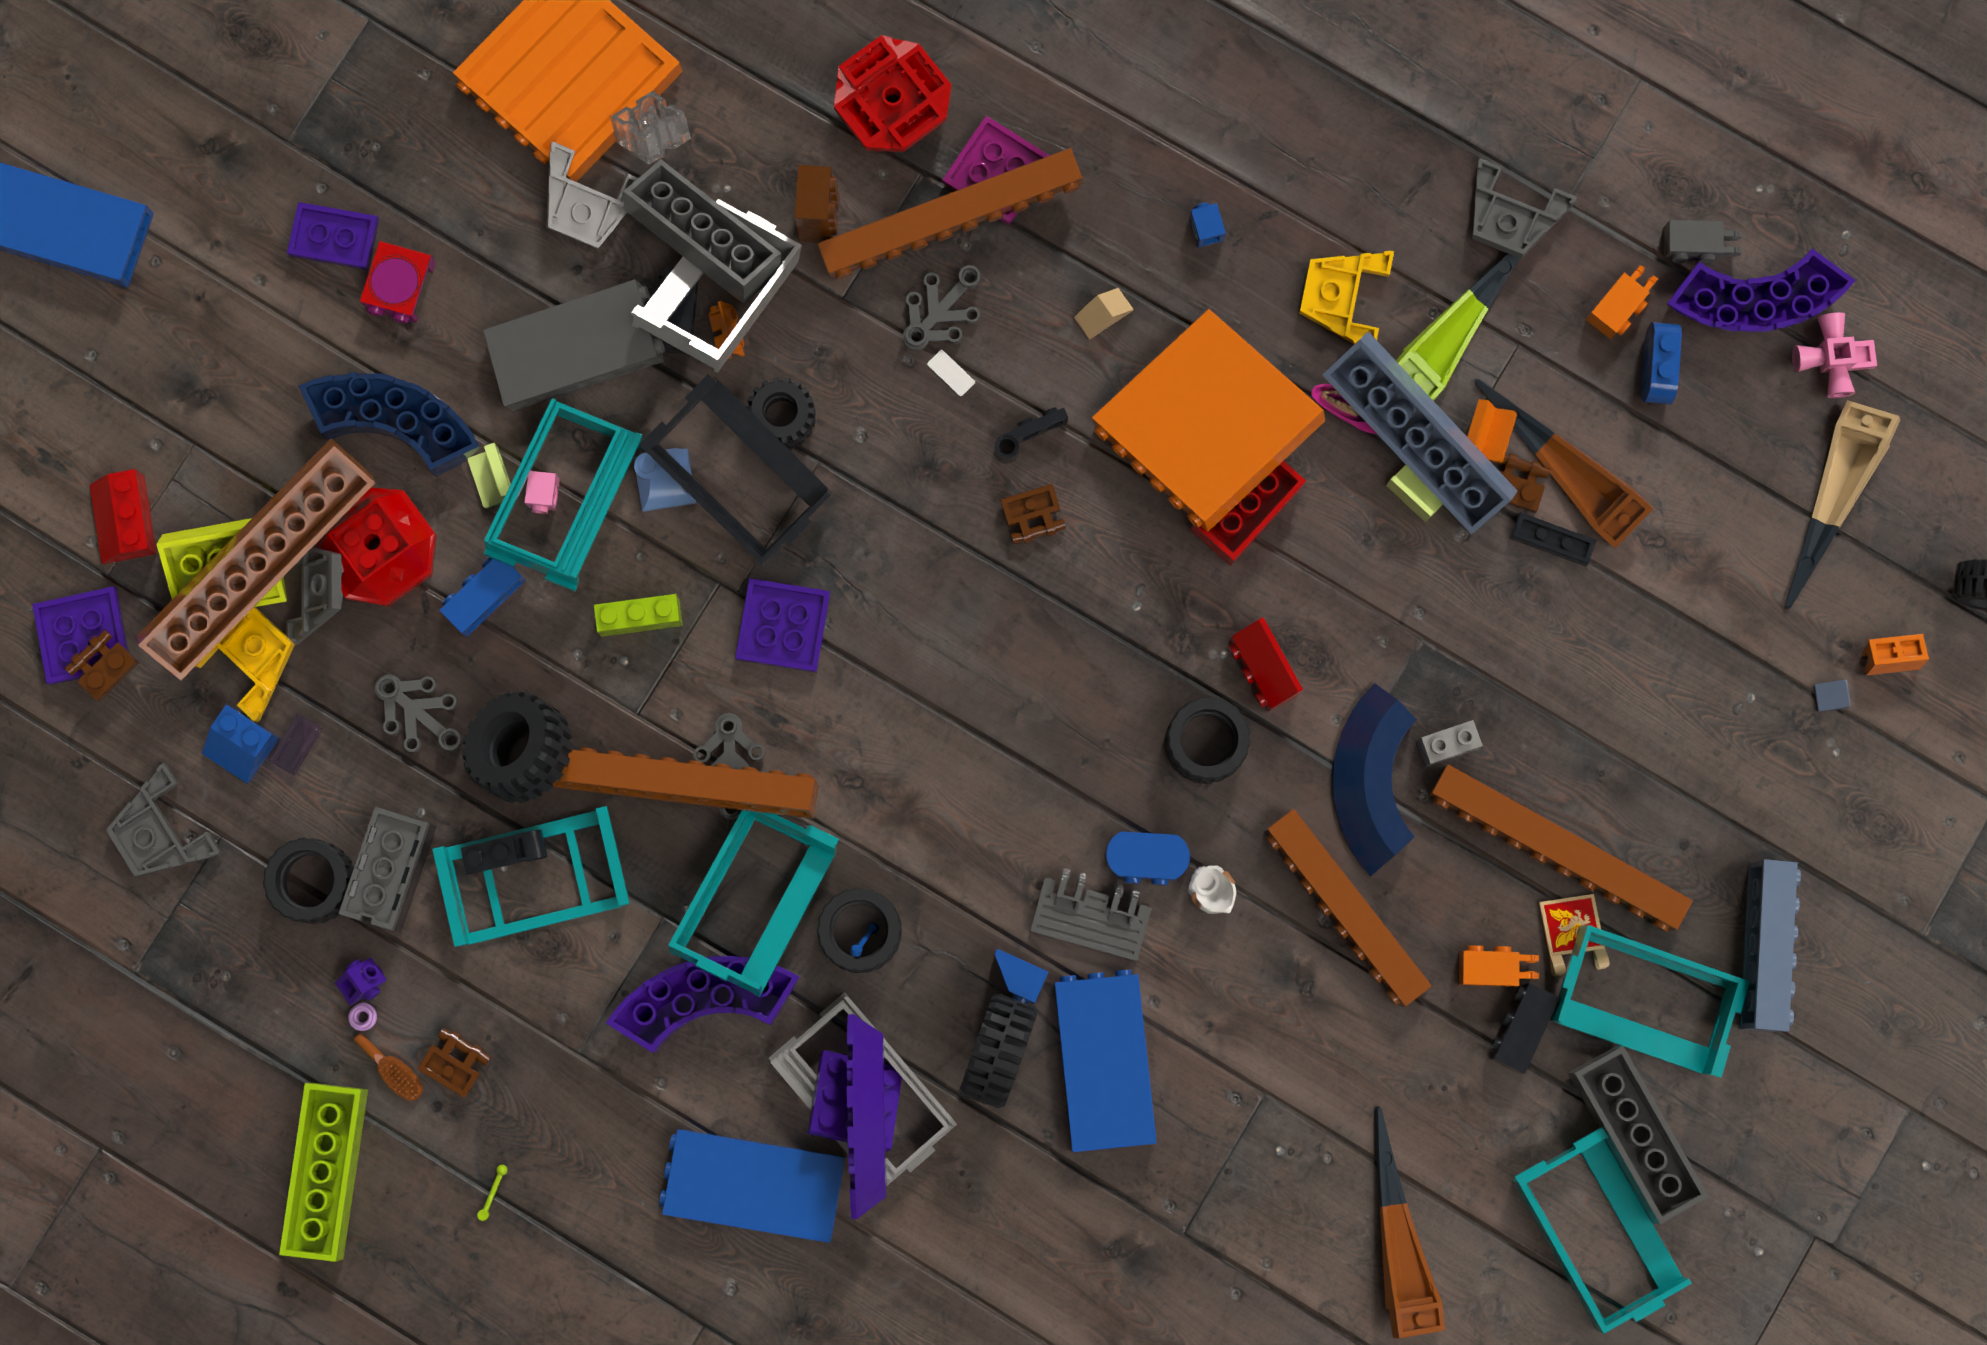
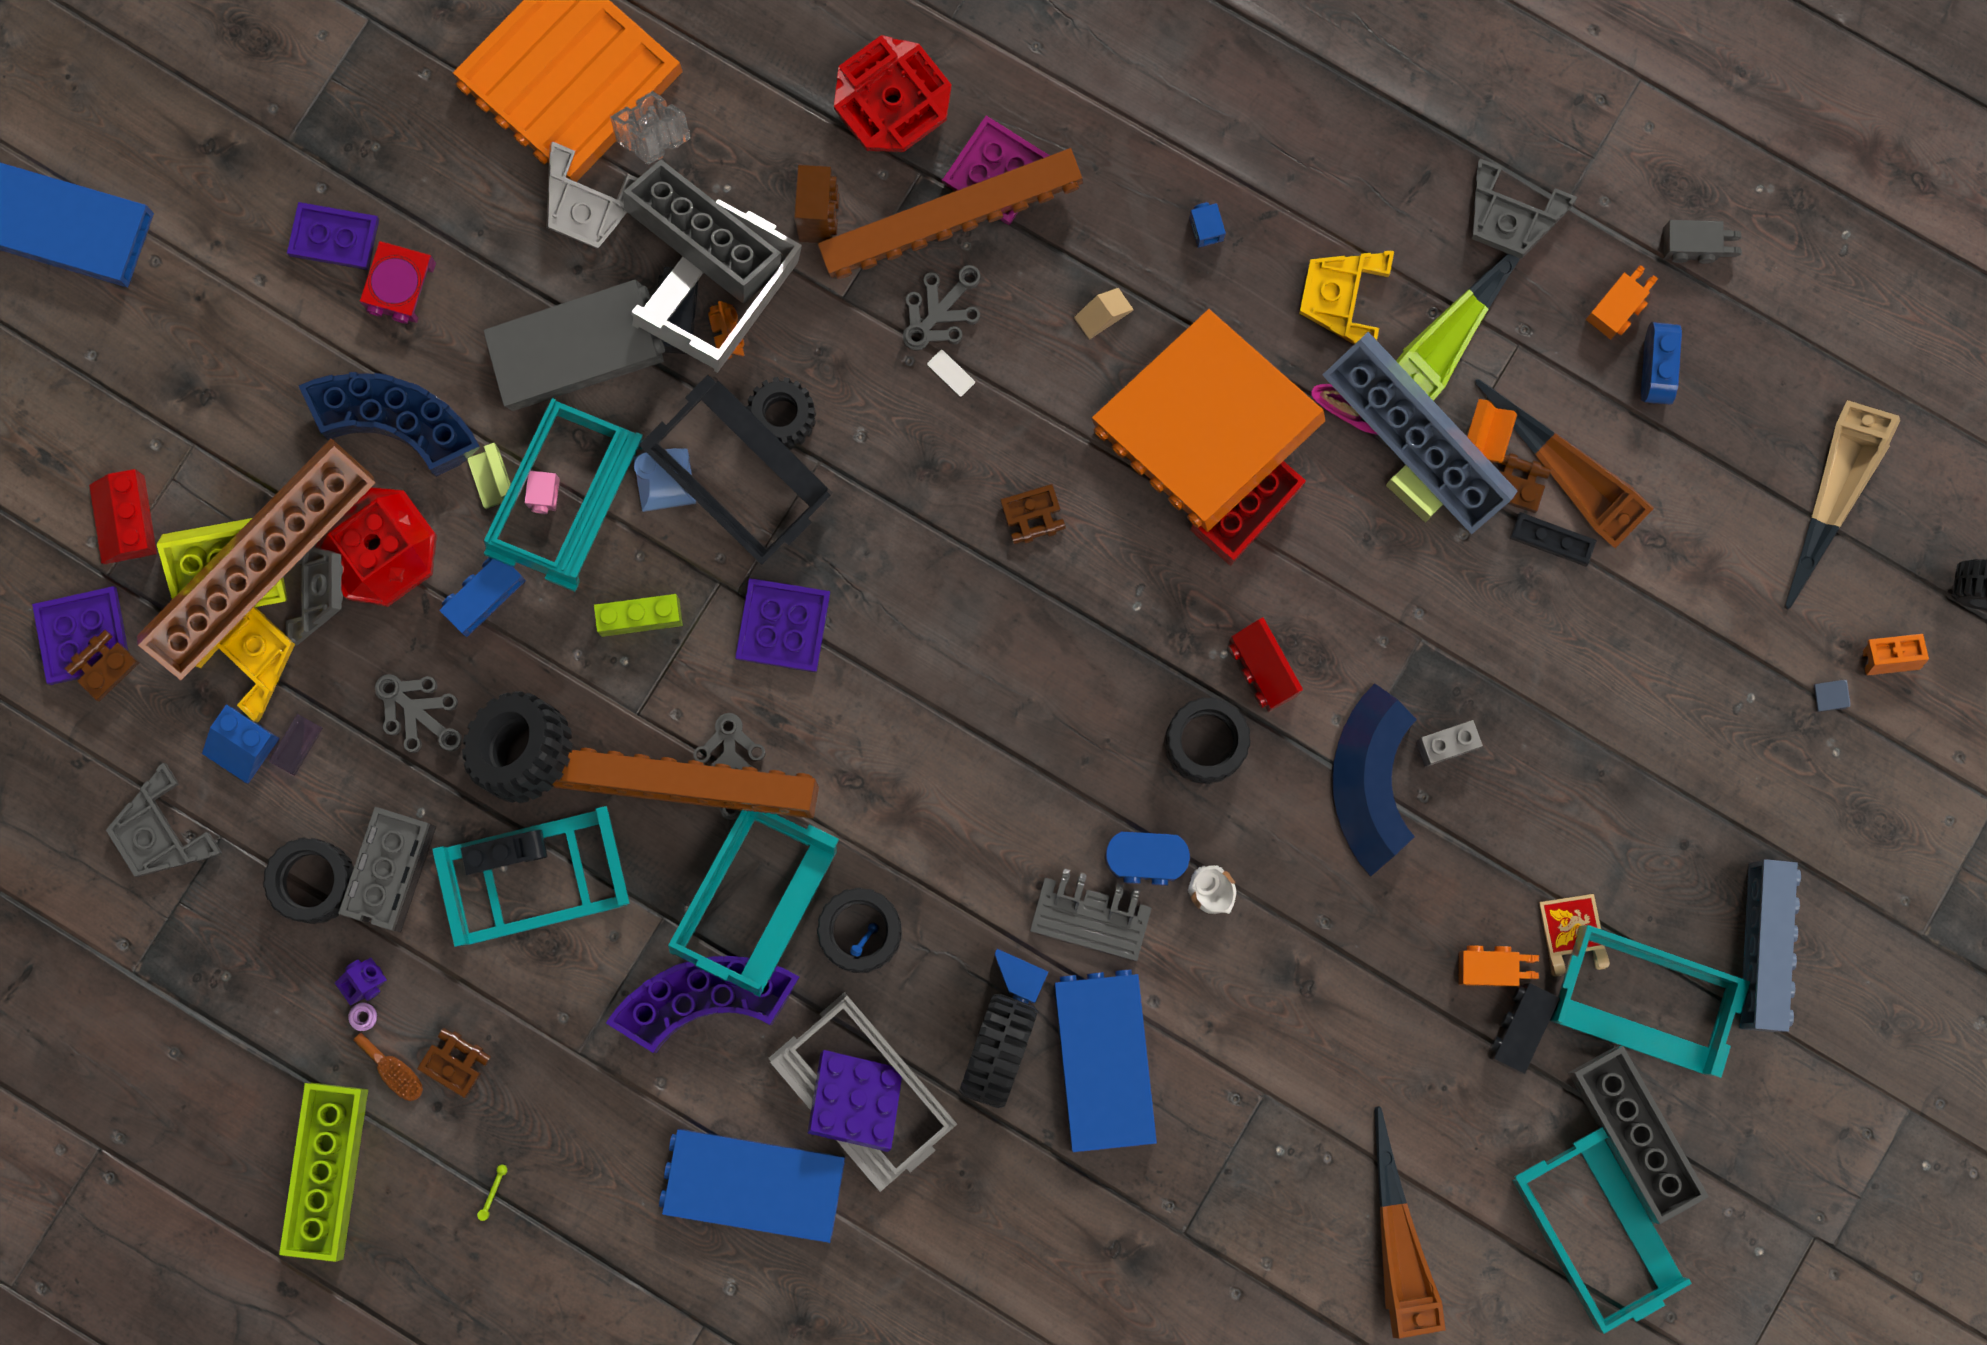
dark purple brick [847,1014,887,1219] -> none
black plate [995,407,1068,464] -> none
dark orange brick [1265,809,1432,1007] -> none
dark orange brick [1428,764,1693,933] -> none
dark purple brick [1666,248,1856,332] -> none
bright pink brick [1792,313,1877,398] -> none

